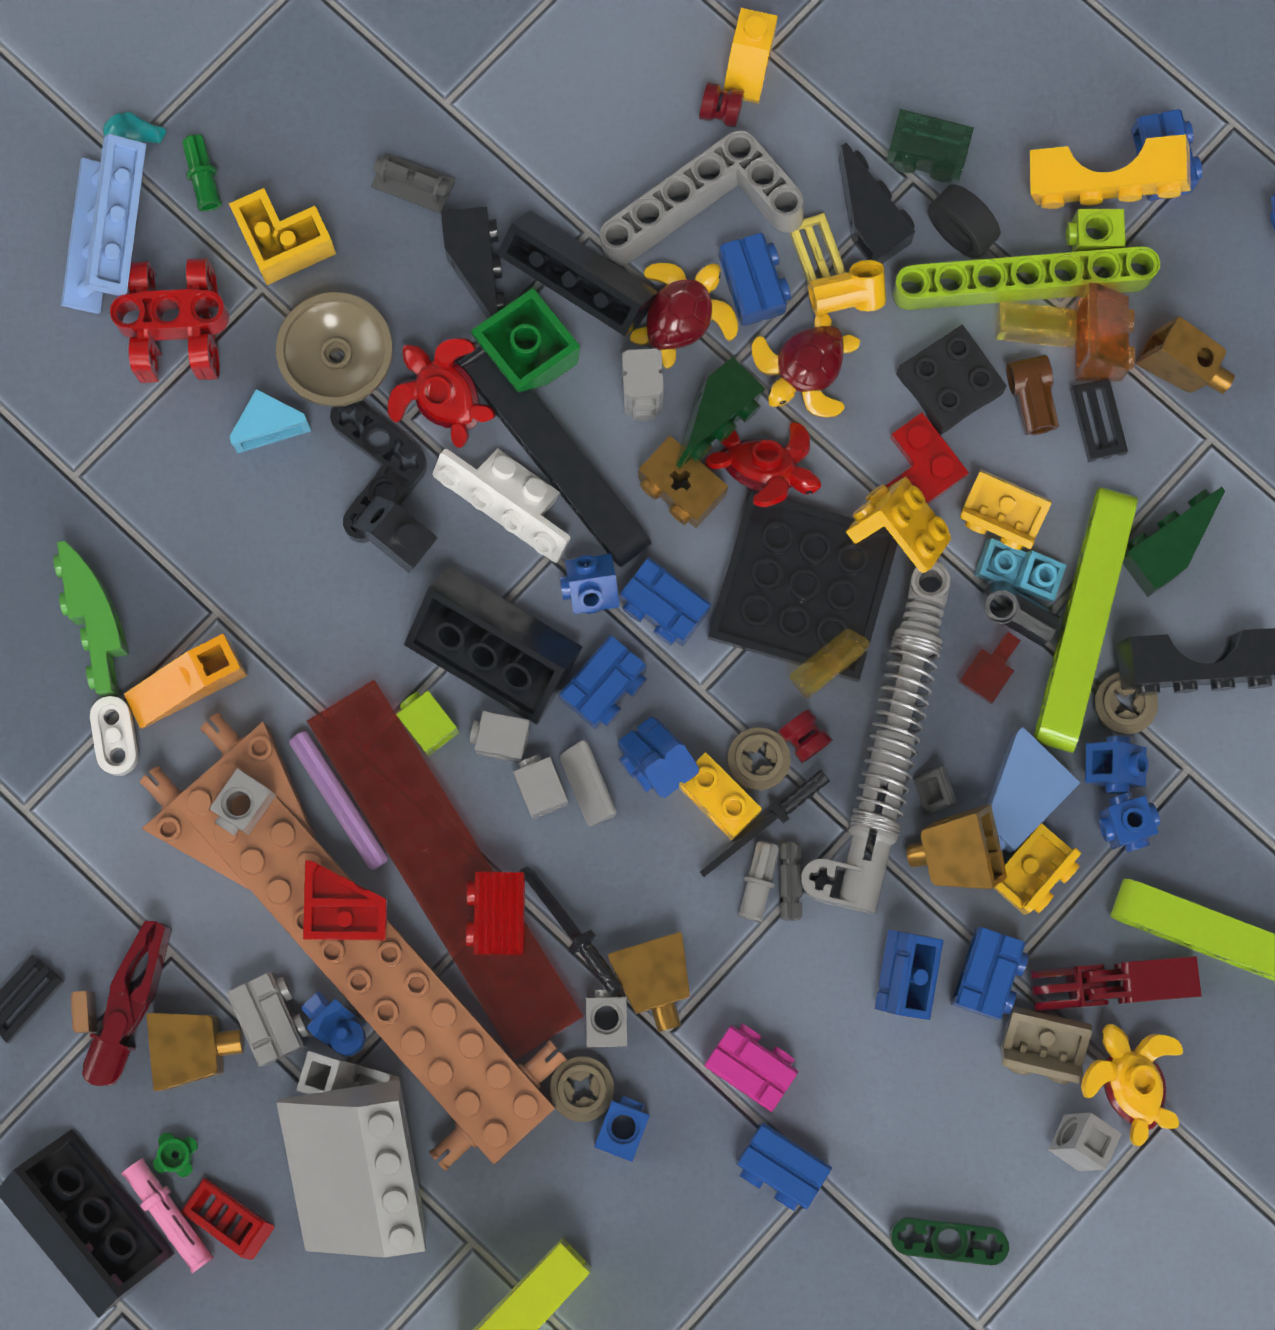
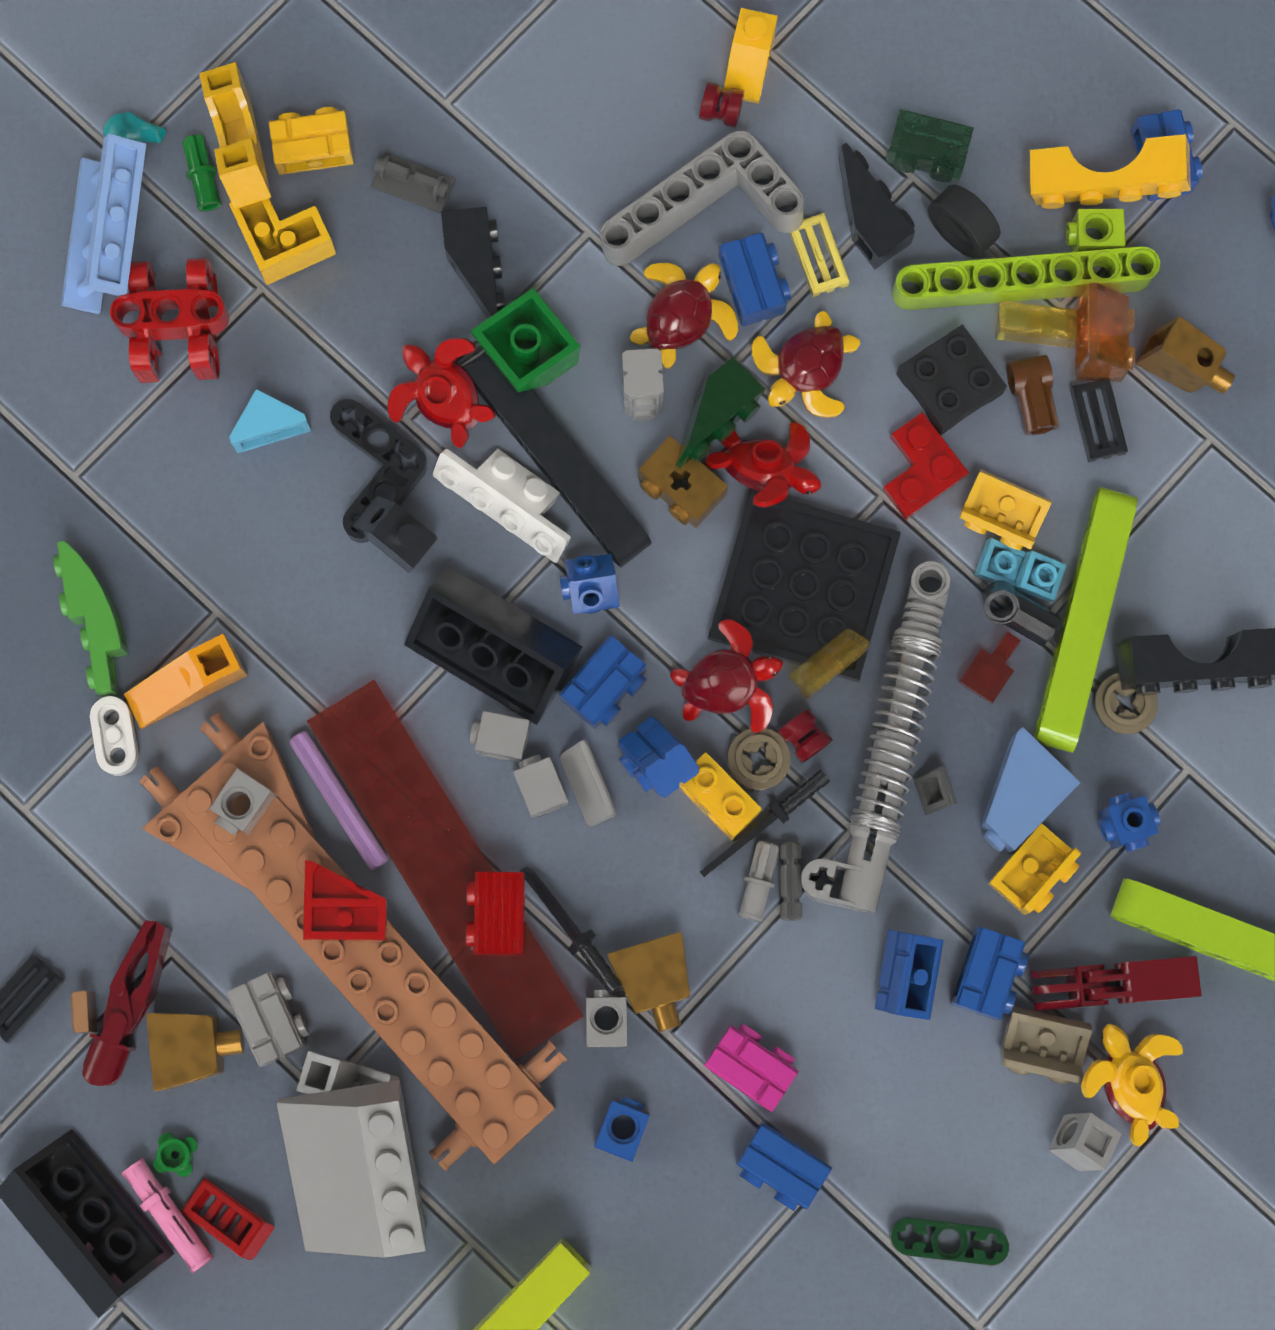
dark tan dish [276,292,393,407] -> none
blue hips [301,991,366,1056] -> none
lime brick [396,691,459,757] -> none
black brick [497,211,658,336] -> none
dark tan gear [550,1057,614,1122] -> none
blue brick [620,557,711,646] -> none
yellow piece [808,260,886,315] -> none
yellow bracket [846,477,951,573] -> none
pearl gold torso [906,804,1007,889] -> none
blue brick [1085,736,1149,795] -> none
dark green slope [1123,486,1225,597] -> none
none -> yellow arch [199,62,271,209]
none -> yellow brick [269,107,354,175]
none -> animal [670,620,783,733]

